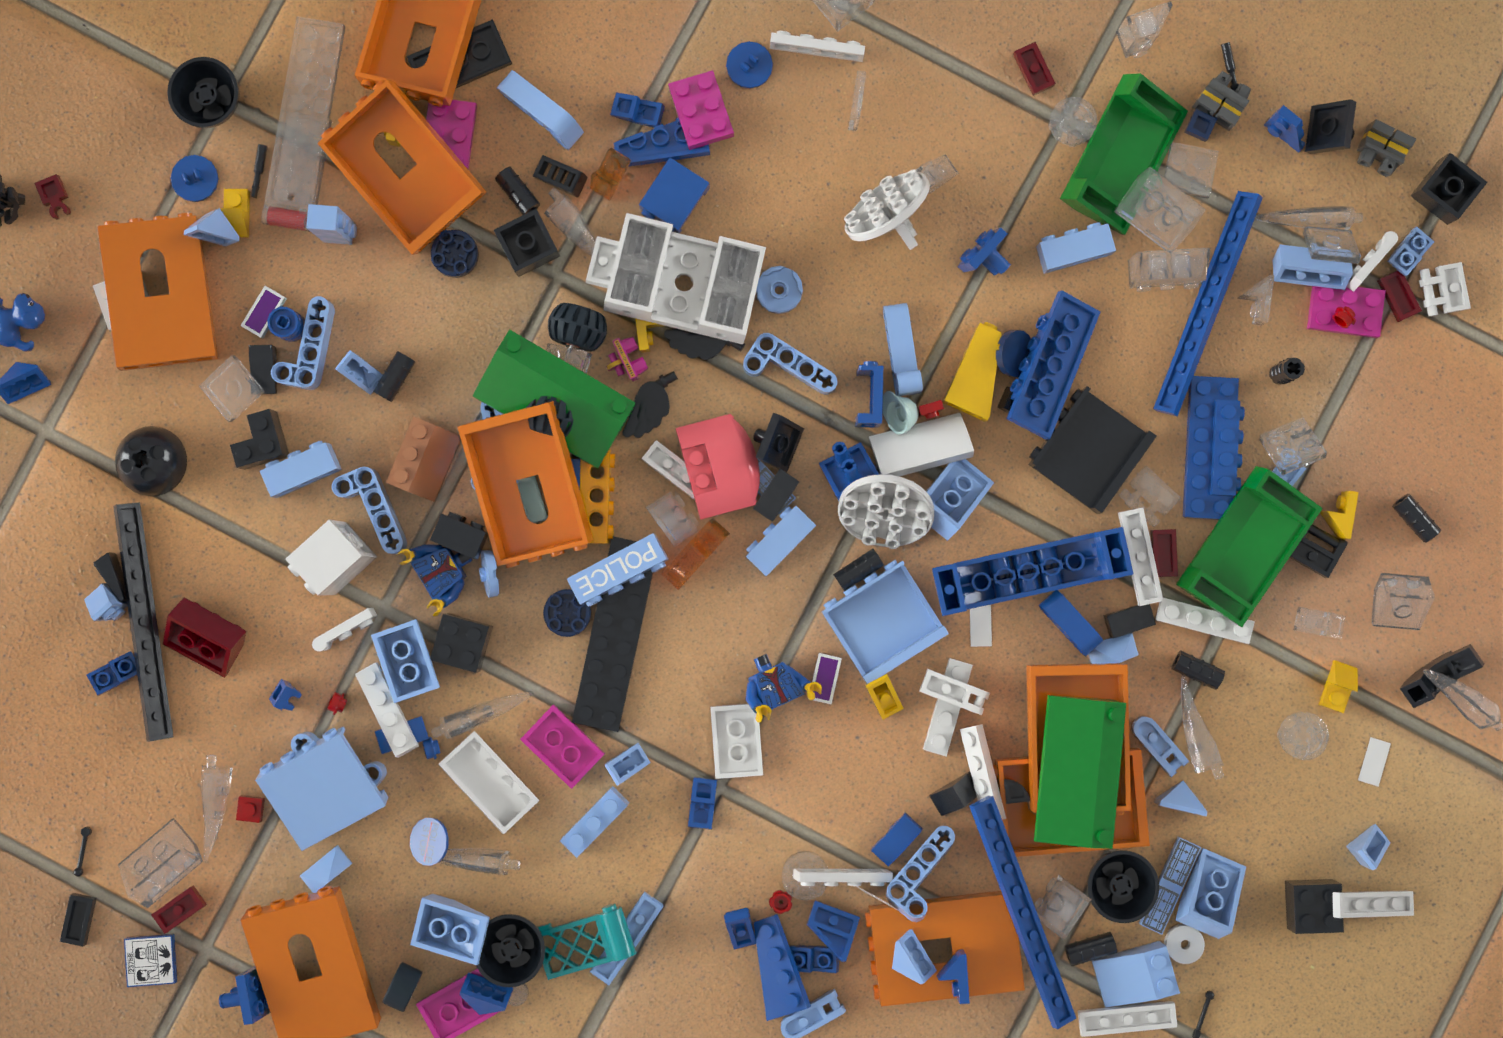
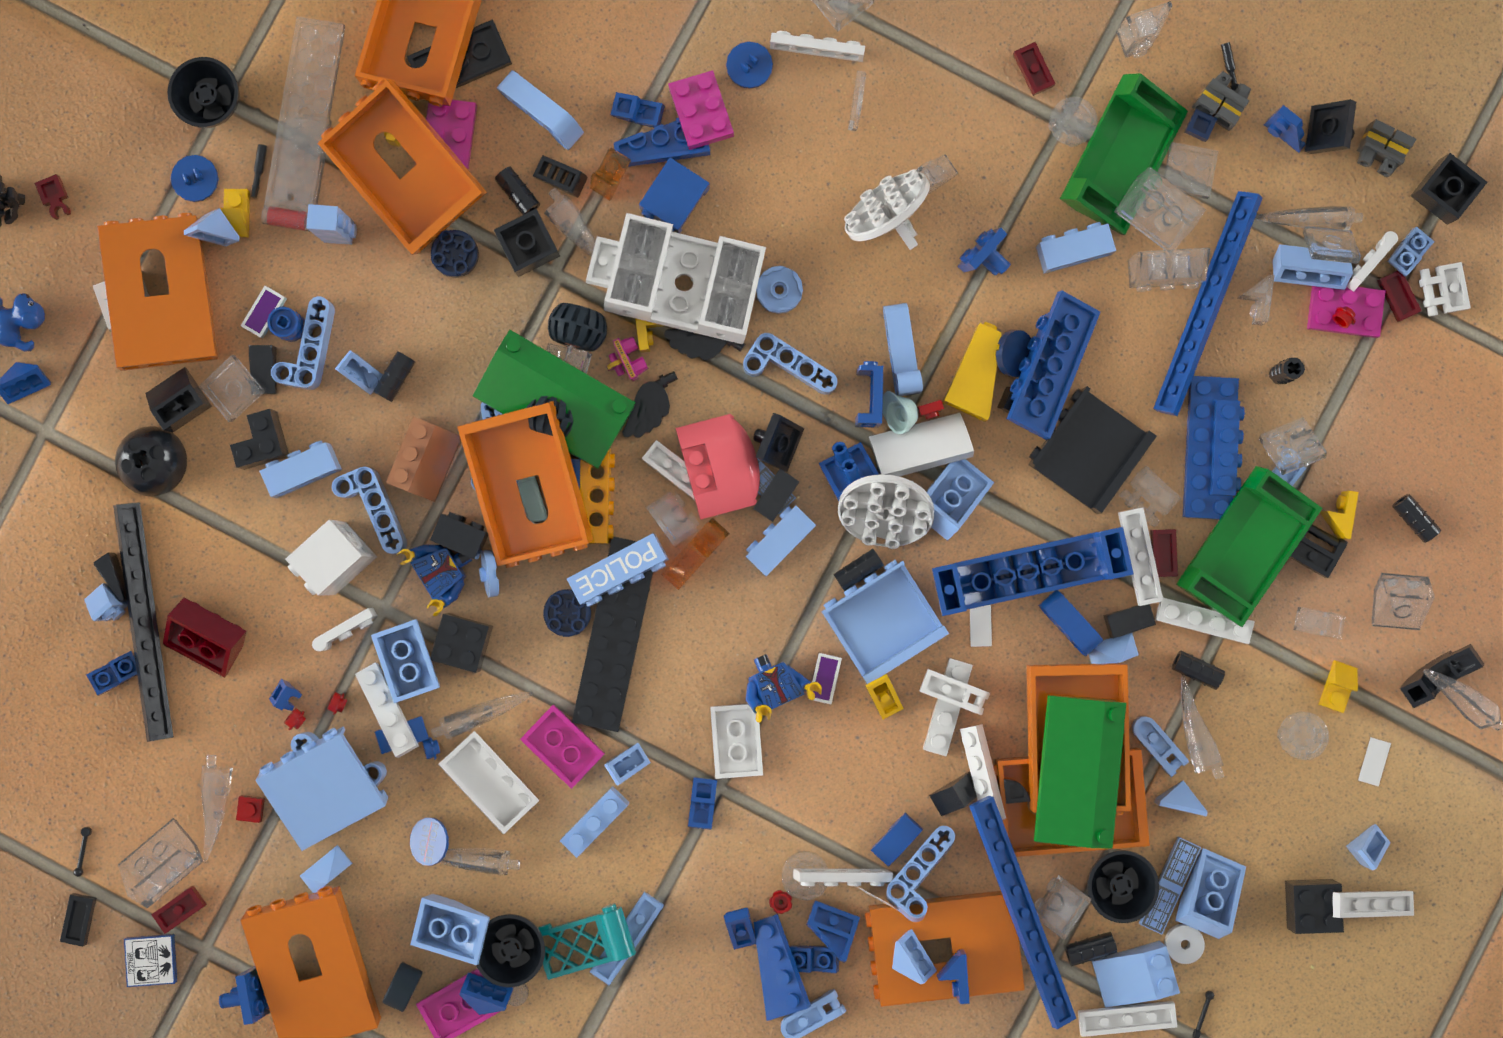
none -> black slope [145,367,212,433]
none -> red plate [284,708,306,730]

